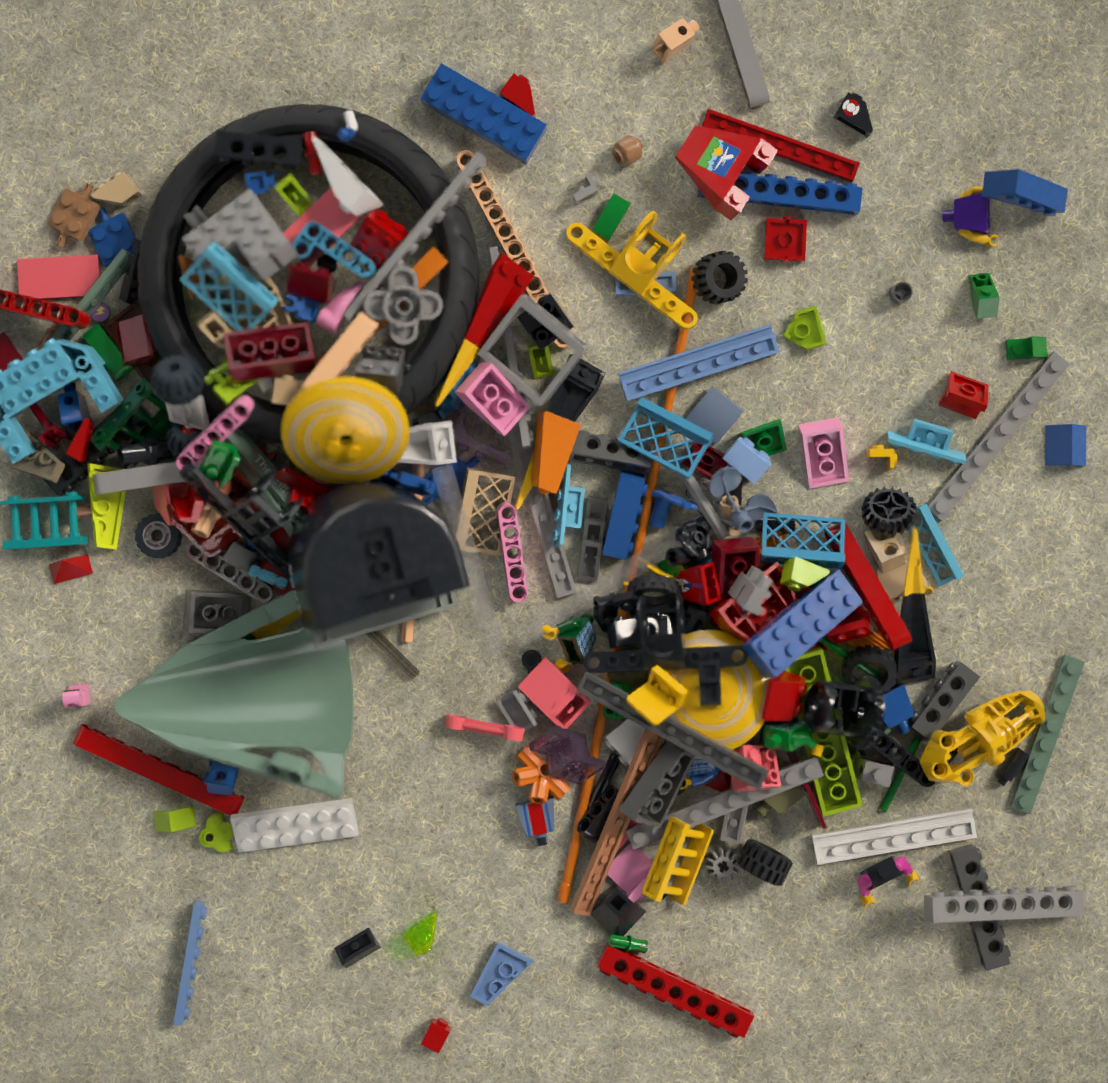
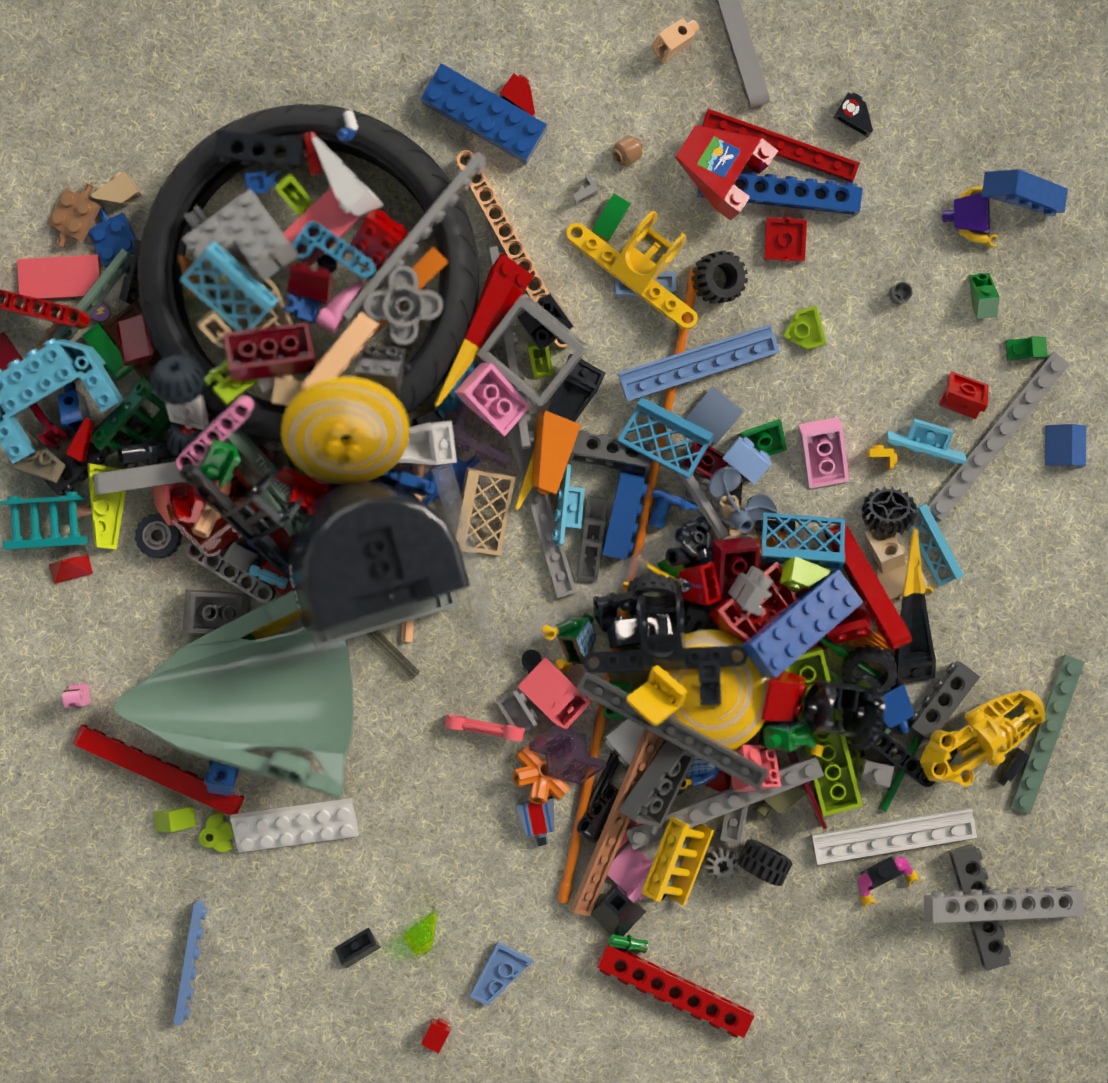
bright pink beam [496,502,528,602] -> none

